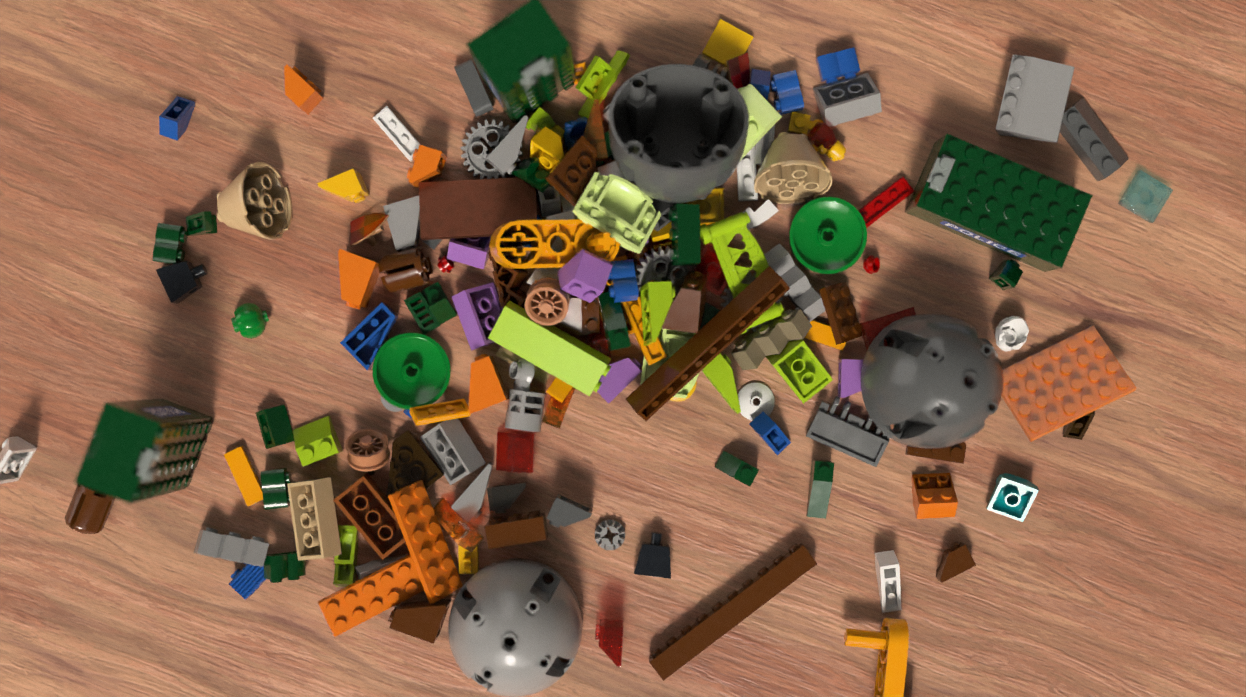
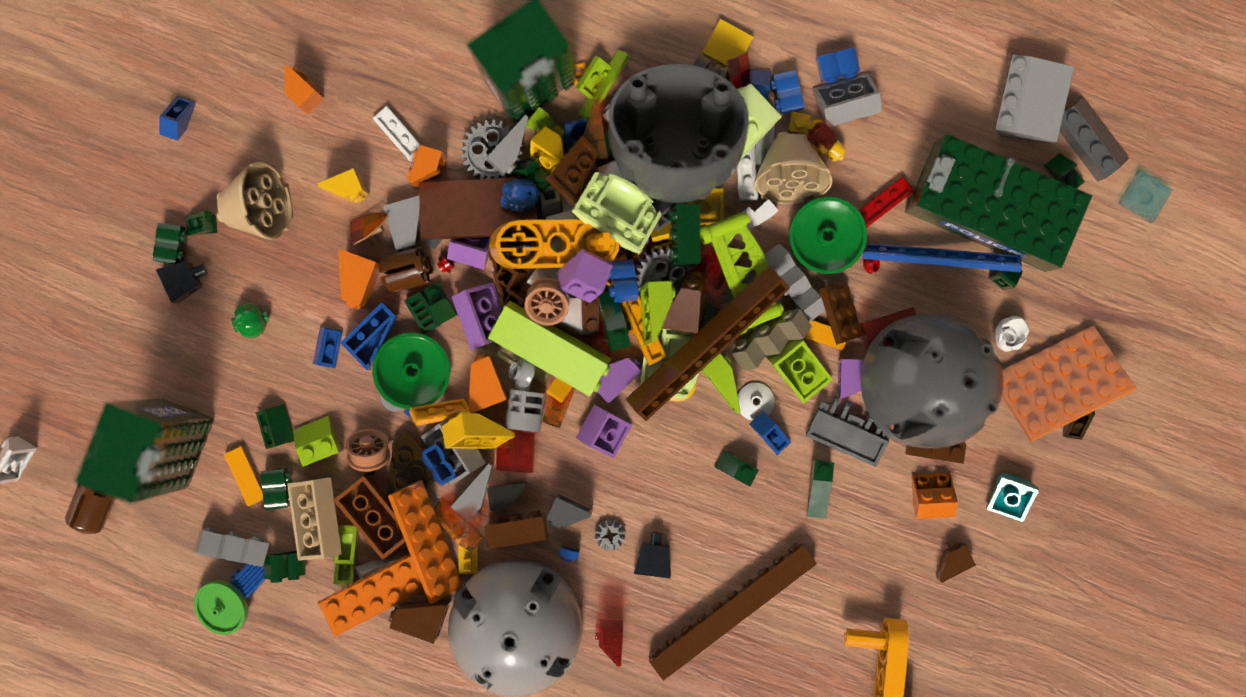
dark grey beam [454,59,494,117] -> none
white slope [875,550,901,613] -> none
none -> bright green piece [194,580,248,635]
none -> blue slope [313,327,342,368]
none -> blue brick [422,444,455,486]
none -> yellow slope [442,411,515,449]
none -> blue hair [501,179,539,212]
none -> blue plate [559,546,580,562]
none -> medium lavender slope [576,404,632,458]
none -> blue tile [863,243,1022,272]
none -> clear hinge [994,158,1015,197]
none -> dark green slope [1044,153,1085,189]

